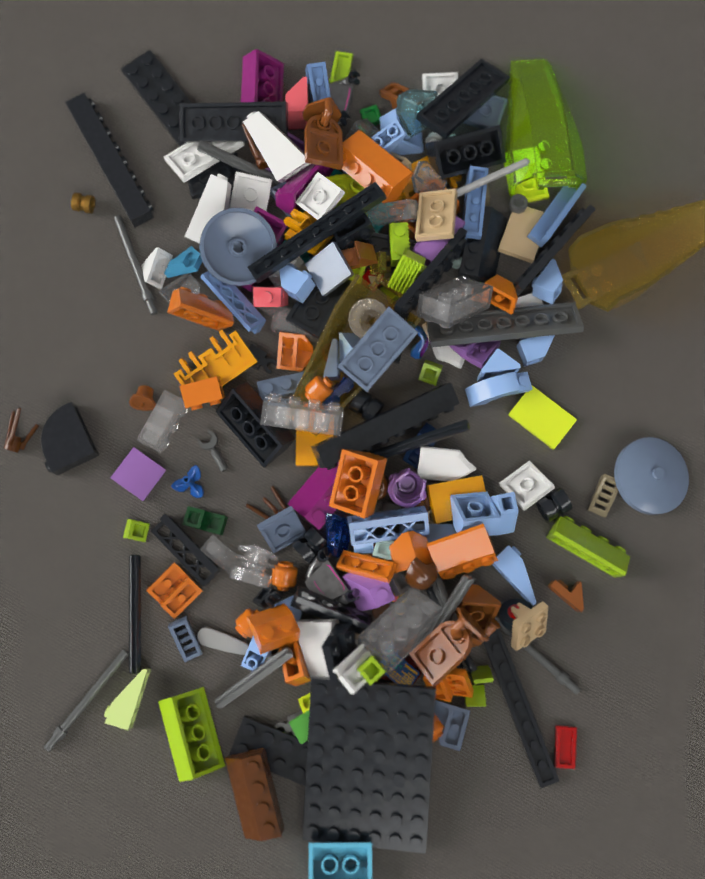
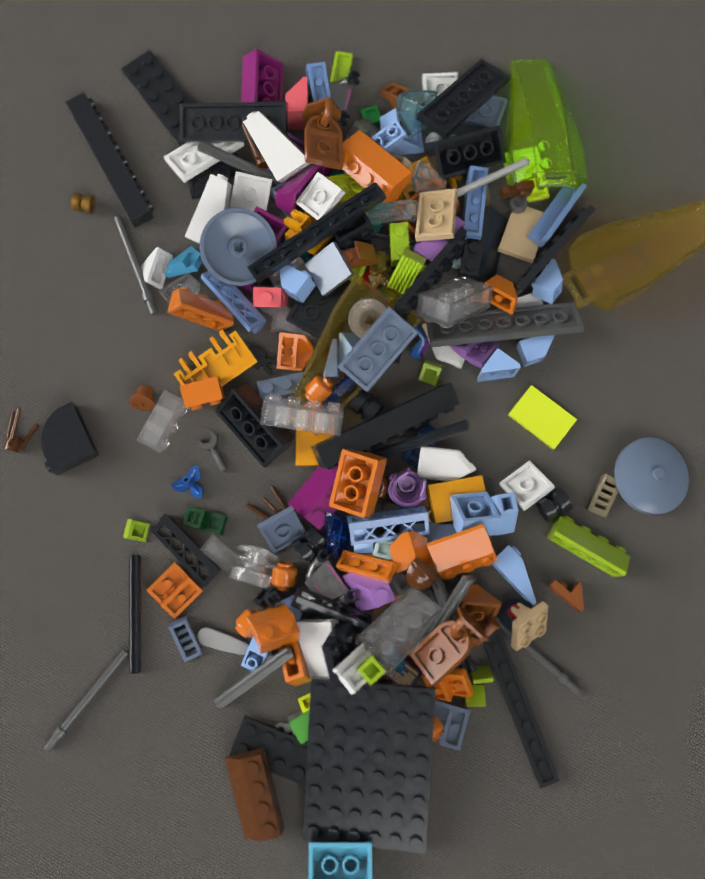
yellowish green slope [104,668,151,730] -> none
medium lavender slope [110,447,166,501] -> none
lime slope [158,687,225,782] -> none
light blue arch [465,372,533,407] -> none
red tile [554,725,577,769] -> none
none -> reddish brown plate [500,180,535,199]

